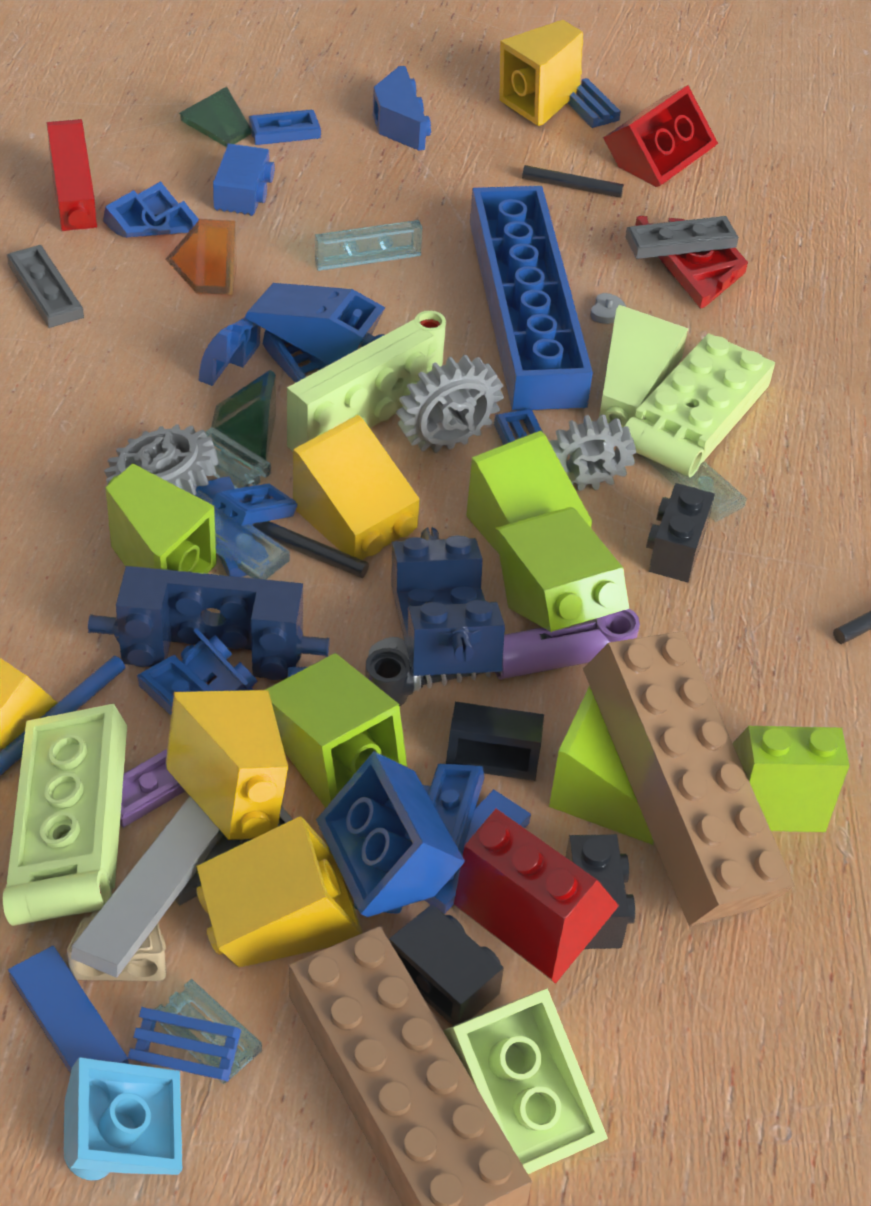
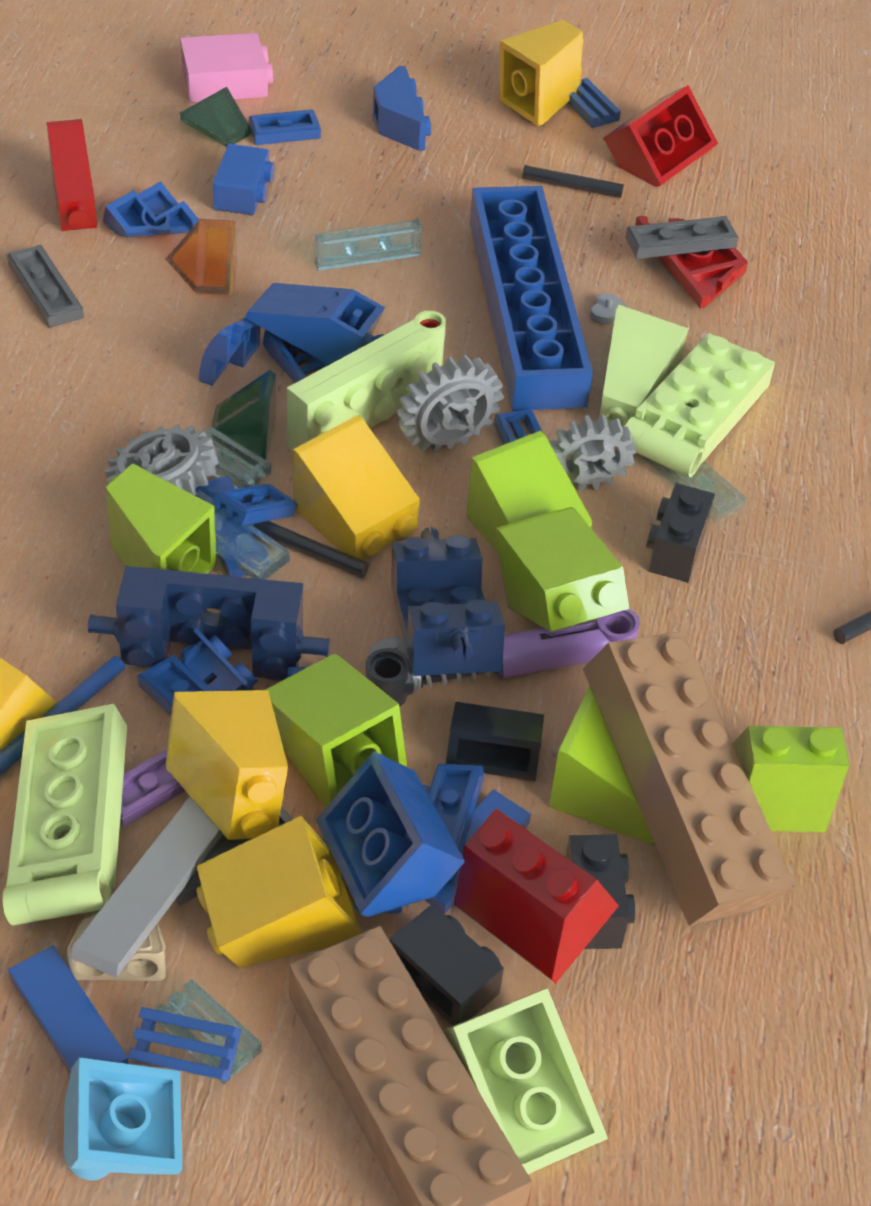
none -> bright pink brick [180,33,273,102]

